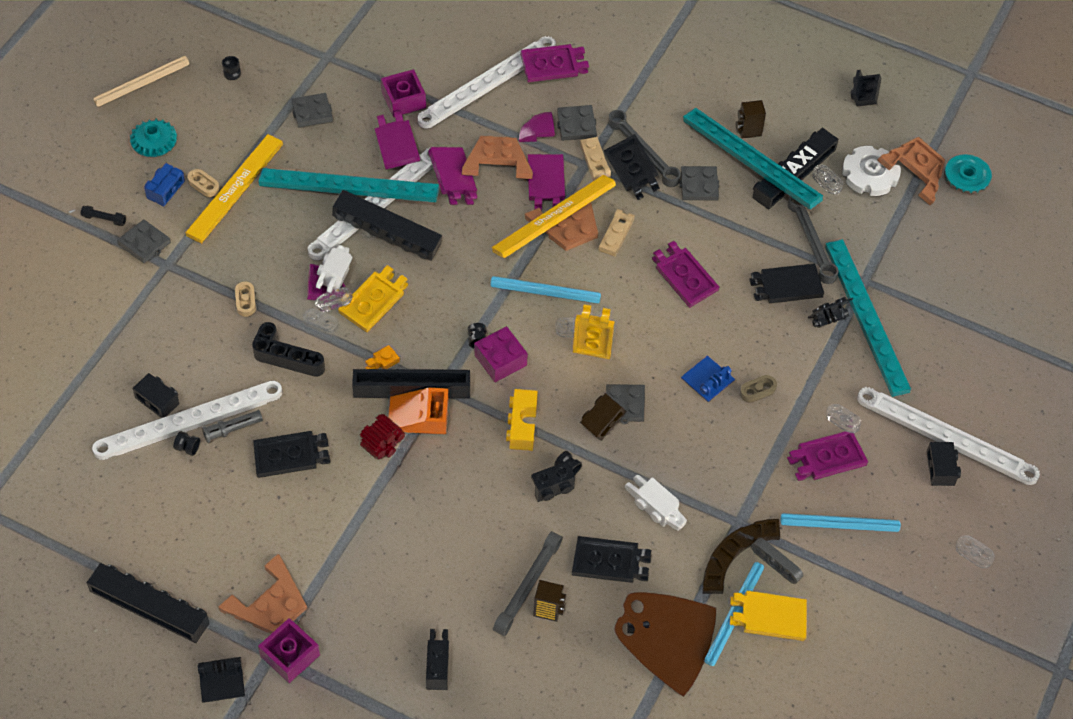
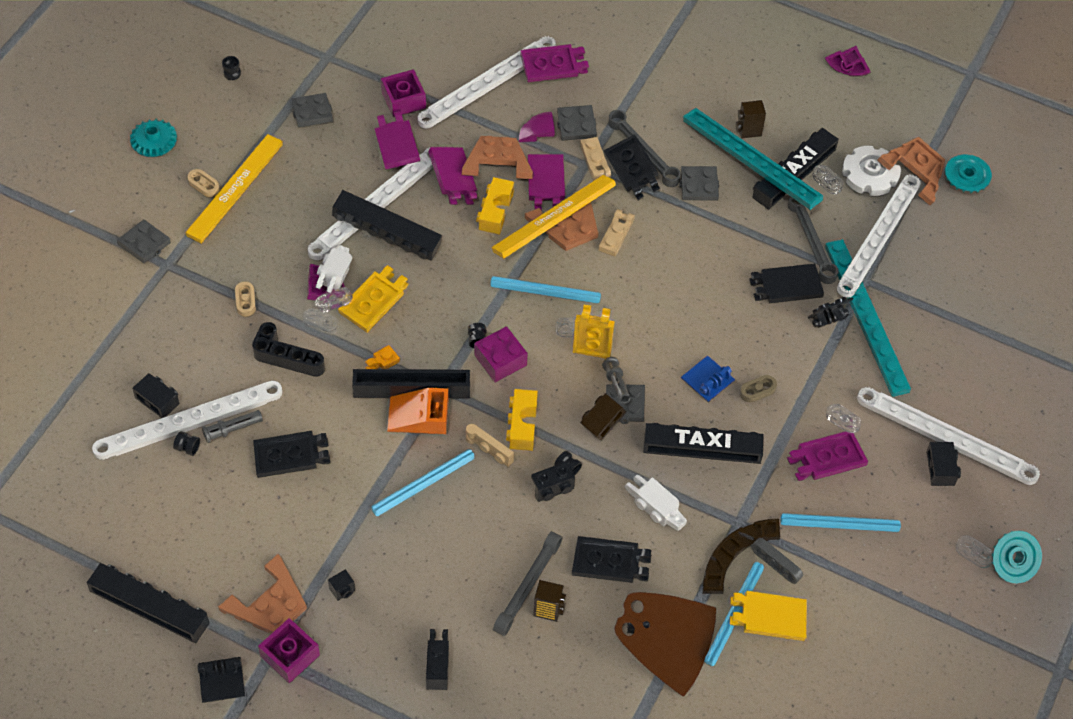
black bar [81,205,126,226] -> none
tan axle [93,56,189,107] -> none
blue brick [144,163,185,206] -> none
teal plate [258,168,439,203] -> none
dark red brick [360,414,405,460] -> none
magenta tile [652,241,720,308] -> none
black bracket [851,70,882,106] -> none
none -> black plate [328,569,355,601]
none -> medium azure axle [371,449,475,516]
none -> tan plate [466,424,514,467]
none -> yellow arch [476,177,514,235]
none -> dark grey pin [602,357,631,404]
none -> black brick [643,423,764,464]
none -> magenta brick [825,46,871,76]
none -> white plate [837,174,921,298]
none -> teal gear [991,530,1042,584]

